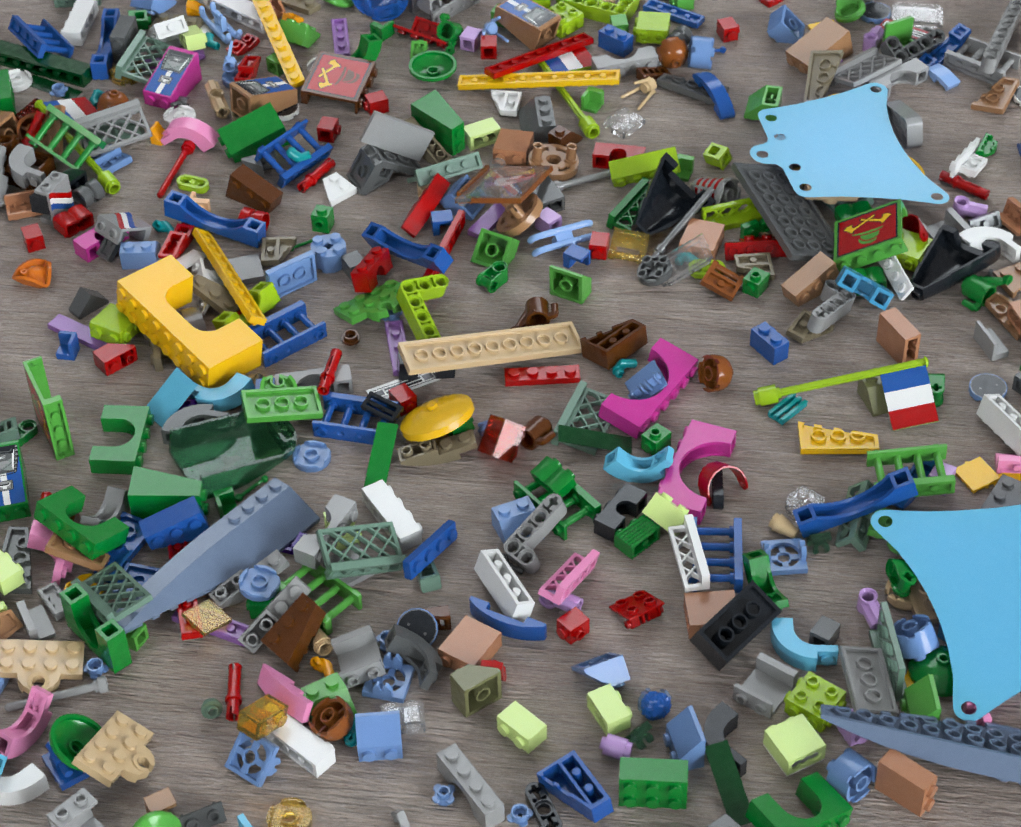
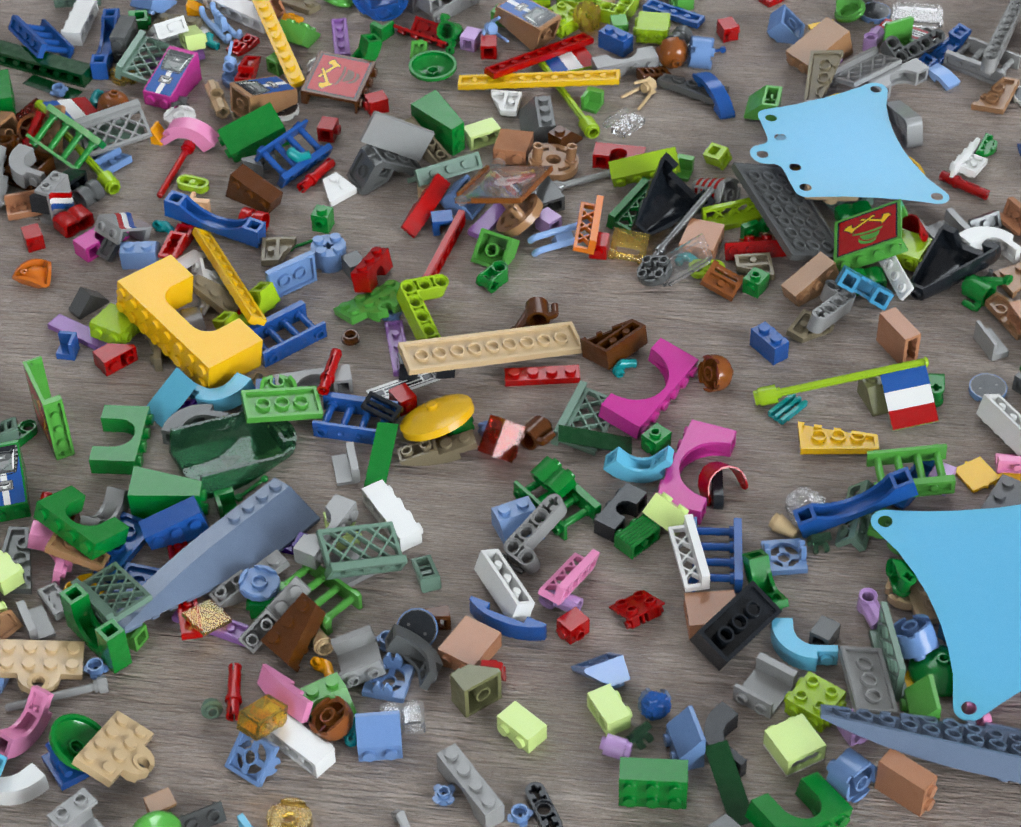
white tile [9,69,33,92] -> none
light grey tile [228,254,265,284] -> none
medium blue tile [292,440,331,473] -> none
blue arch [361,222,453,274] -> none
blue plate [402,520,457,580] -> none
blue wedge [536,750,614,823] -> none
bright green slope [549,265,592,304] -> none
blue panel [563,243,591,269] -> none
medium blue hinge [625,360,668,400] -> none
lavender piece [952,195,988,218] -> none
none -> light grey panel [331,441,361,486]
none -> orange fence [572,195,604,255]
none -> clear yellow plate [573,0,601,33]

